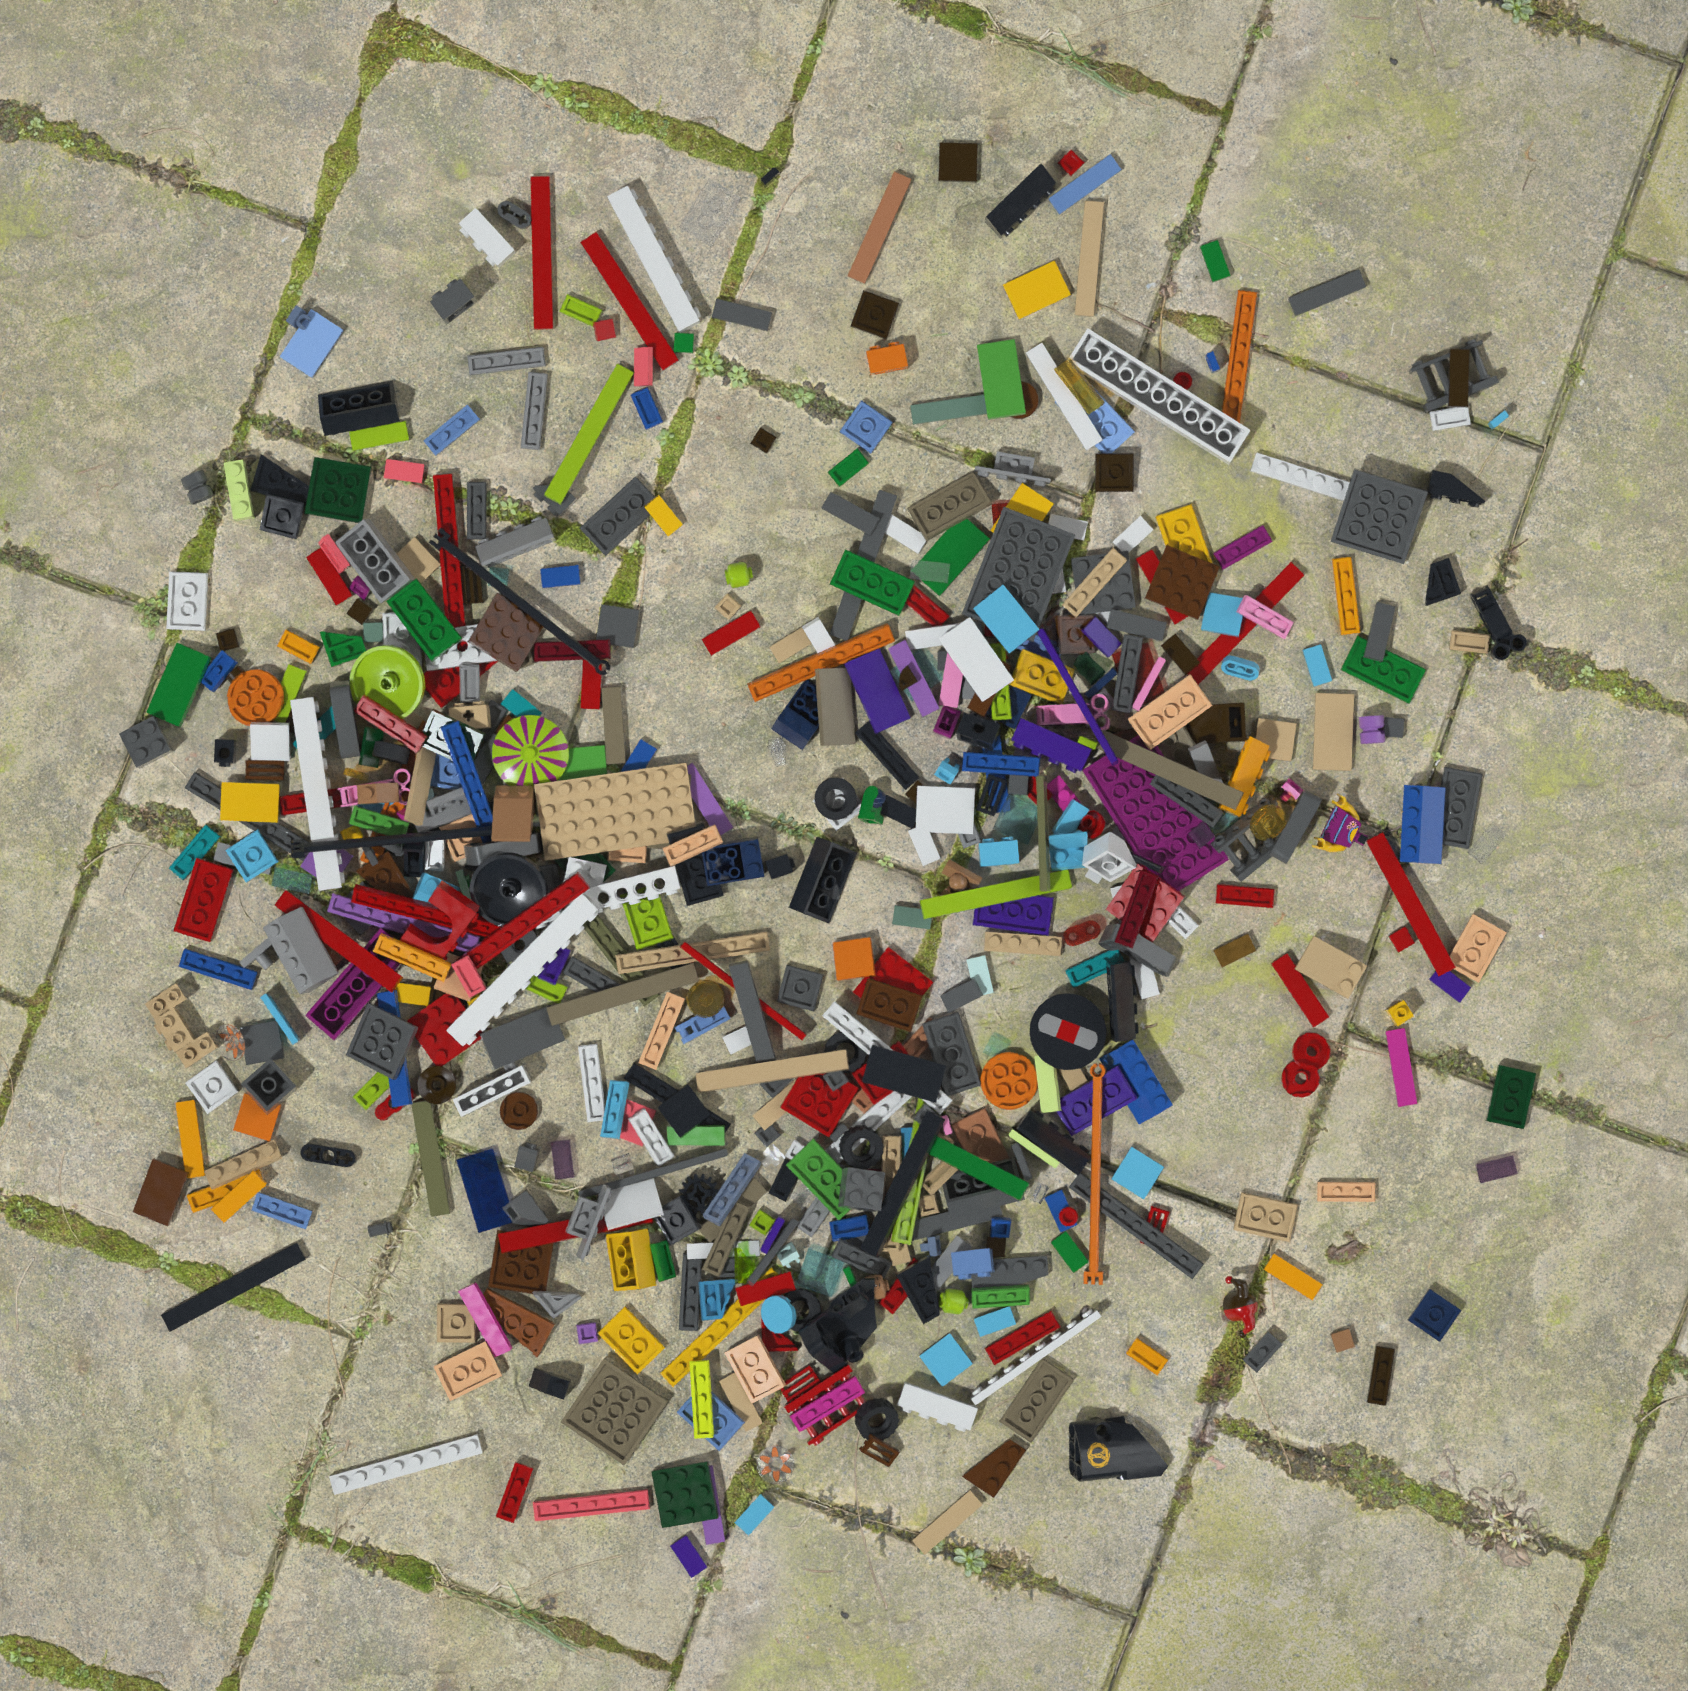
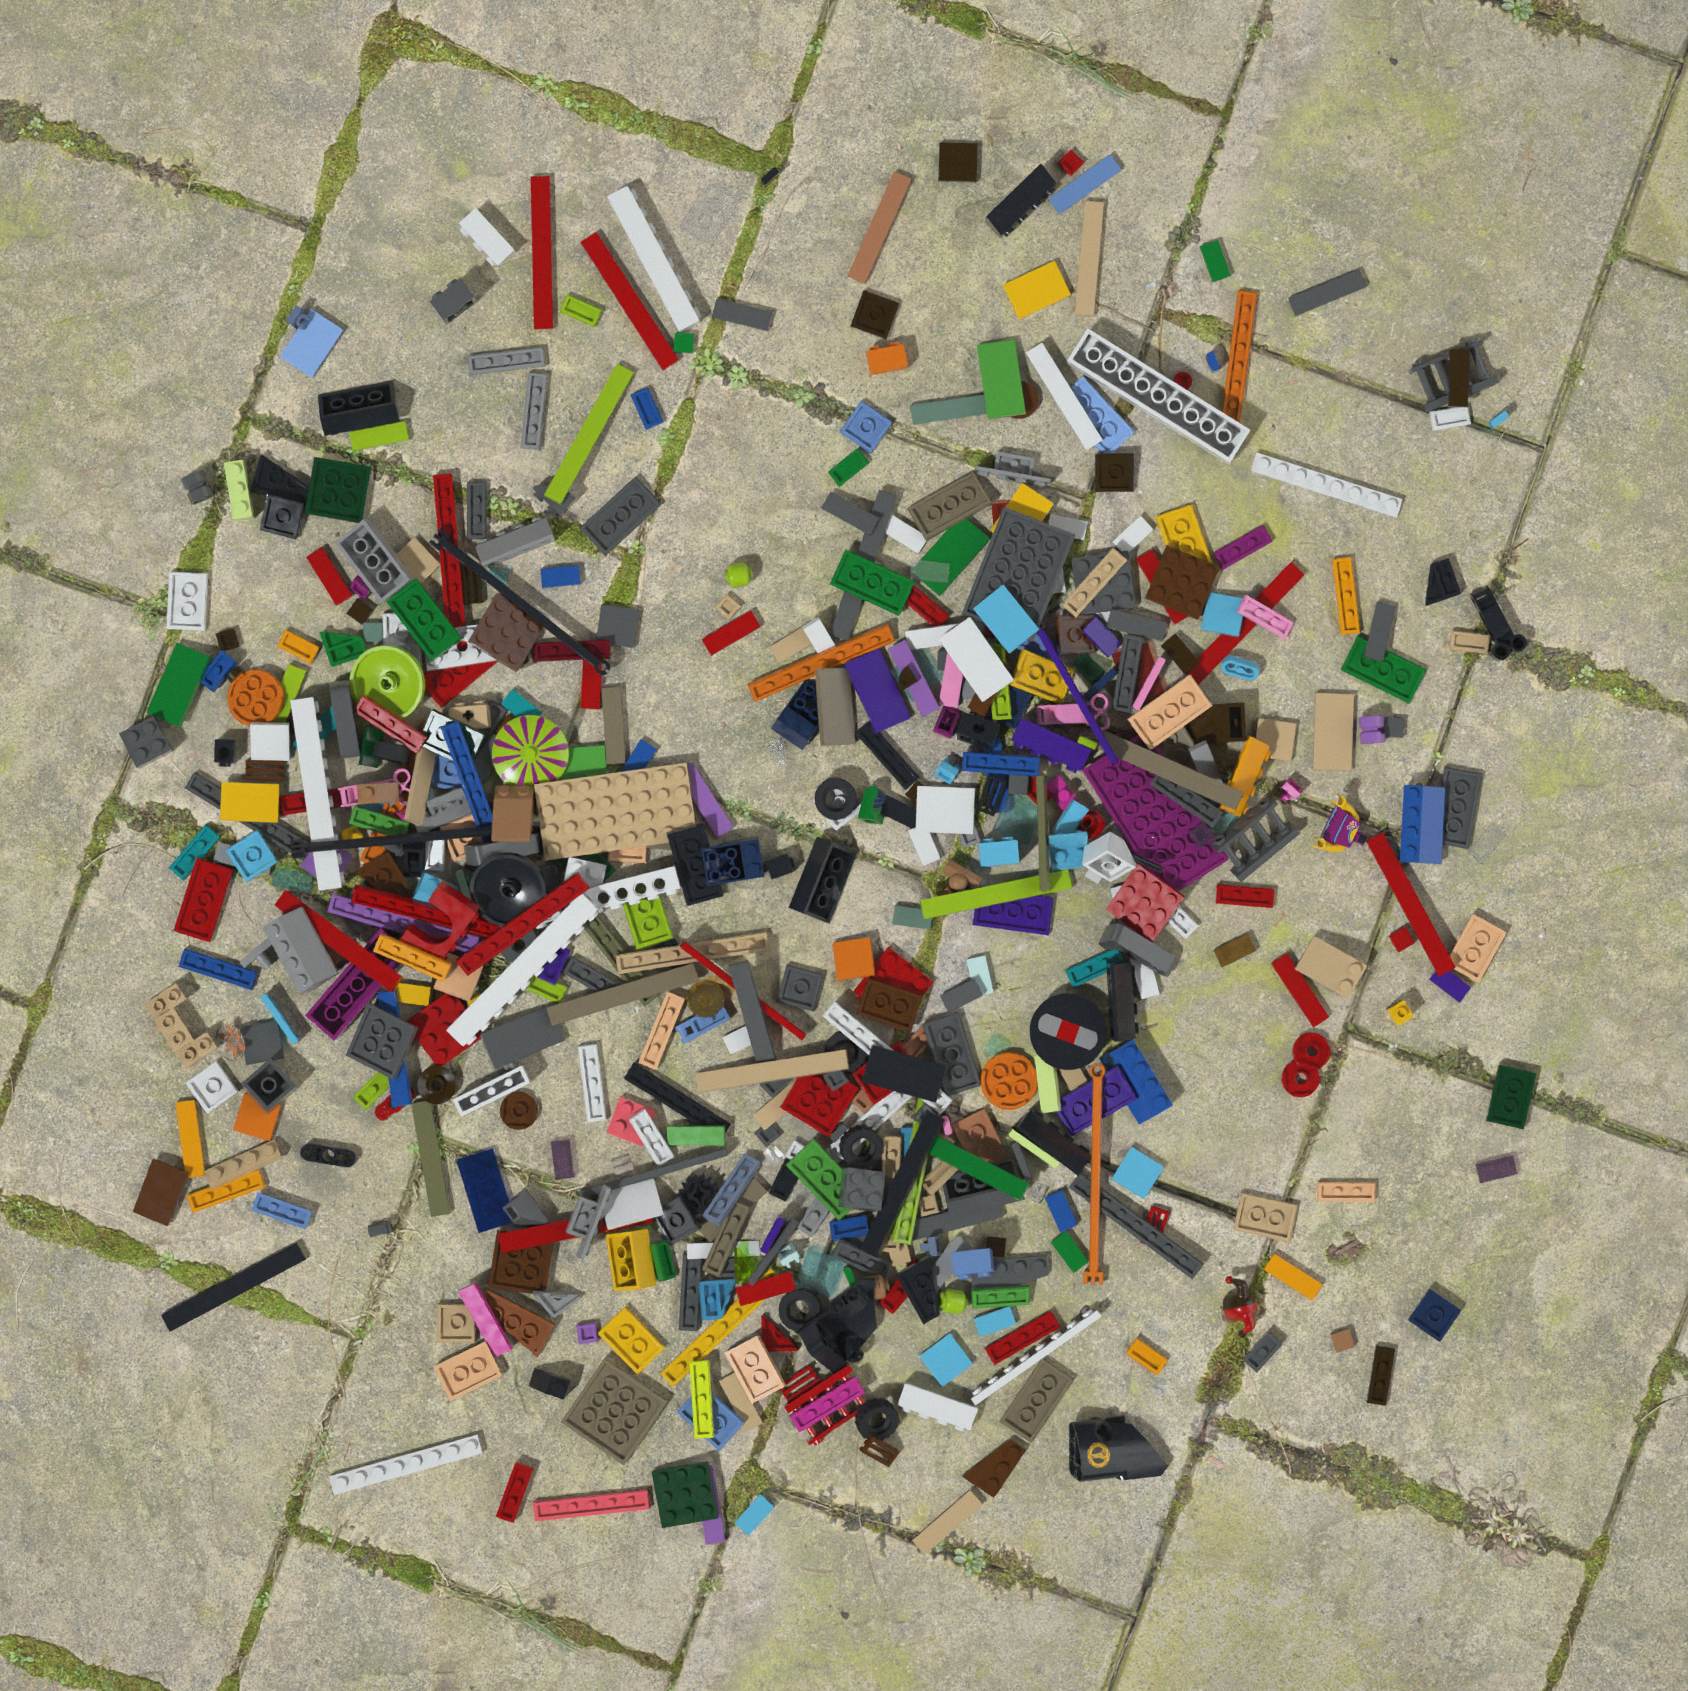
light orange tile [211,1170,267,1223] -> none
coral tile [318,534,350,574] -> none
clear yellow tile [343,767,369,782] -> none
dark grey tile [362,847,379,866] -> none
coral tile [384,459,425,484] -> none
medium blue plate [424,404,480,456] -> none
coral tile [451,955,487,998] -> none
light grey tile [459,664,480,703] -> none
dark grey beam [498,201,531,229] -> none
dark grey slope [514,1142,540,1172] -> none
red tile [593,318,616,341] -> none
medium azure tile [600,1080,629,1139] -> none
coral tile [634,347,653,387] -> none
yellow tile [644,495,683,537] -> none
black tile [657,1085,711,1138] -> none
light nougat tile [663,824,723,867] -> none
dark purple tile [670,1535,708,1578] -> none
lime tile [749,1209,776,1235] -> none
dark brown tile [750,427,777,454] -> none
clear dish [757,1445,794,1484] -> none
medium azure tile [761,1295,796,1334] -> none
tan plate [984,932,1062,956] -> none
blue tile [989,1217,1011,1238] -> none
clear yellow tile [1054,357,1105,414] -> none
red tile [1059,1207,1078,1226] -> none
clear red plate [1063,920,1100,946] -> none
dark red tile [1114,870,1159,949] -> none
clear yellow tile [1250,804,1286,841] -> none
dark grey beam [1269,790,1322,864] -> none
medium azure tile [1302,644,1332,687] -> none
dark grey plate [1331,468,1428,564] -> none
dark pink tile [1385,1028,1417,1107] -> none
black slope [1427,470,1485,508] -> none

